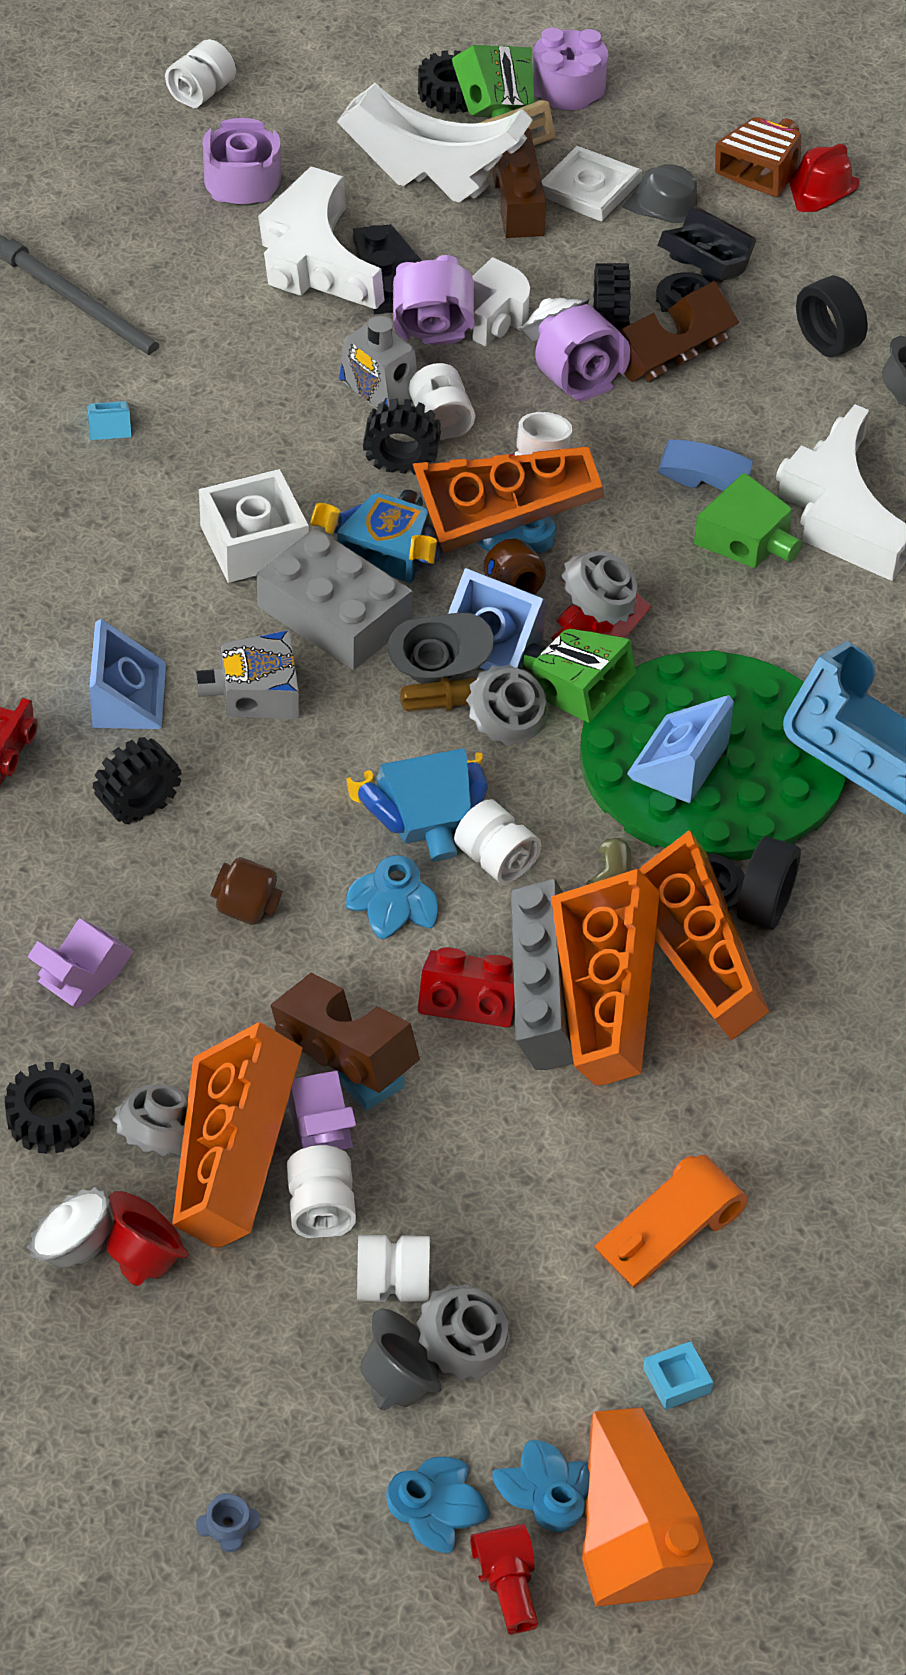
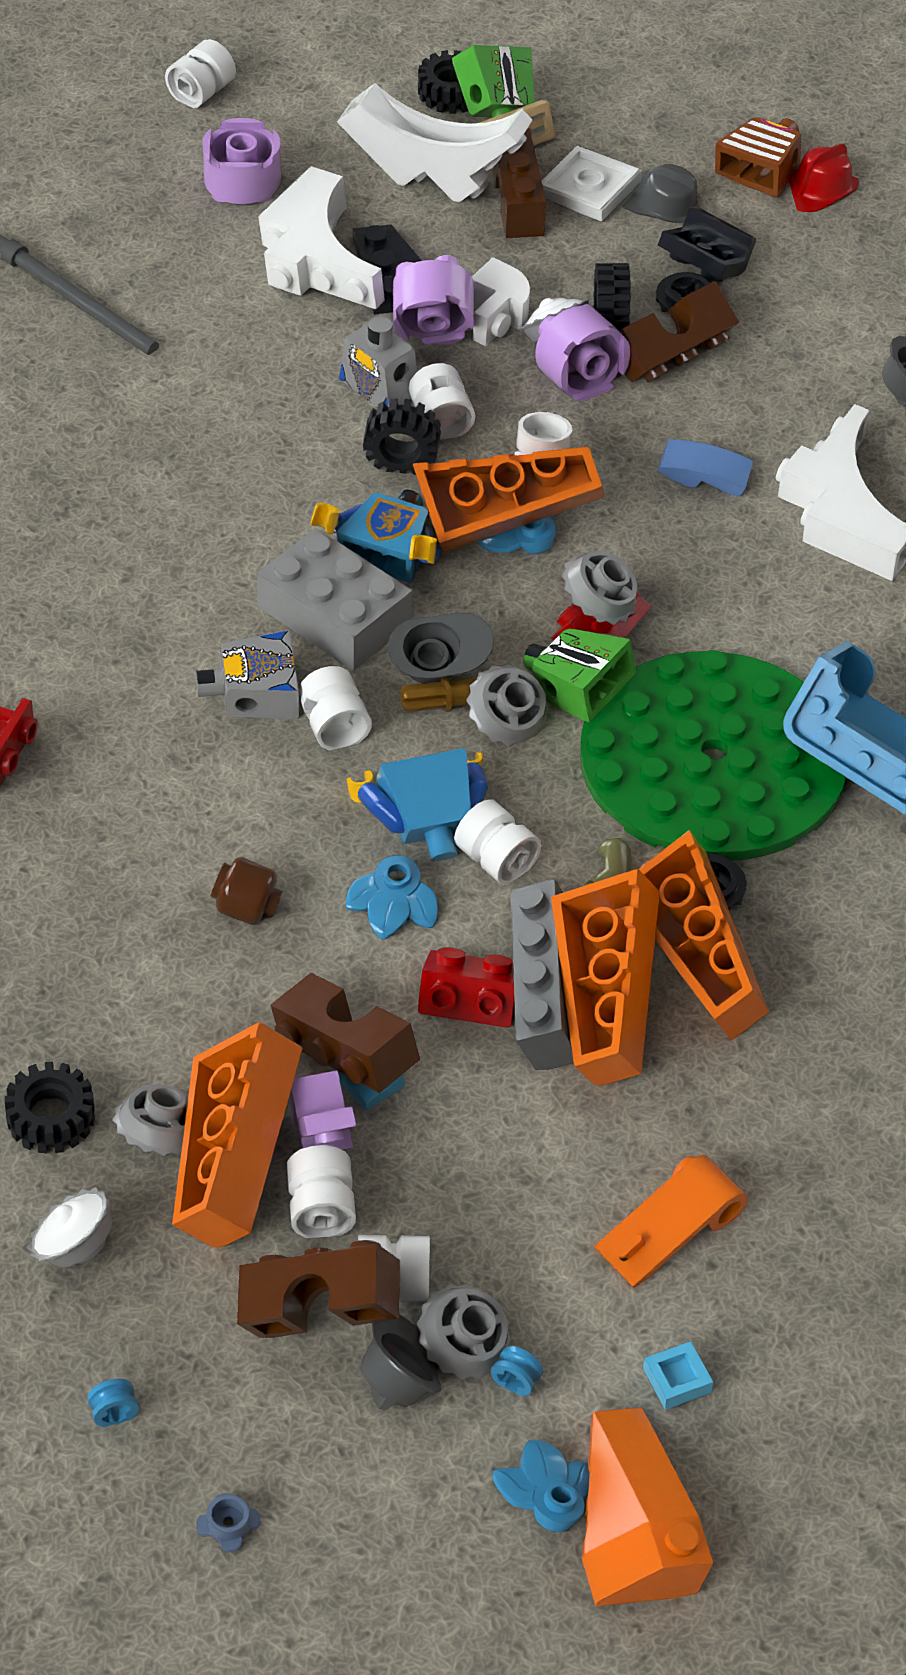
lavender brick [27,918,134,1007] -> none
medium azure slope [87,401,131,440] -> none
light blue slope [89,619,166,729] -> none
black tyre [93,737,182,825] -> none
red piece [107,1191,189,1286] -> none
white brick [199,469,309,583] -> none
dark azure plate [386,1457,490,1554] -> none
light blue slope [448,568,546,671] -> none
red pin [470,1523,538,1635] -> none
reddish brown head [483,538,547,595] -> none
lavender brick [533,28,608,110] -> none
light blue slope [627,695,734,803] -> none
bright green torso [694,473,802,568] -> none
black tyre [737,836,801,930] -> none
black tyre [796,275,868,358] -> none
none -> dark azure bush [87,1378,139,1427]
none -> reddish brown arch [237,1240,400,1338]
none -> white wheel [298,666,372,751]
none -> dark azure bush [490,1346,543,1397]

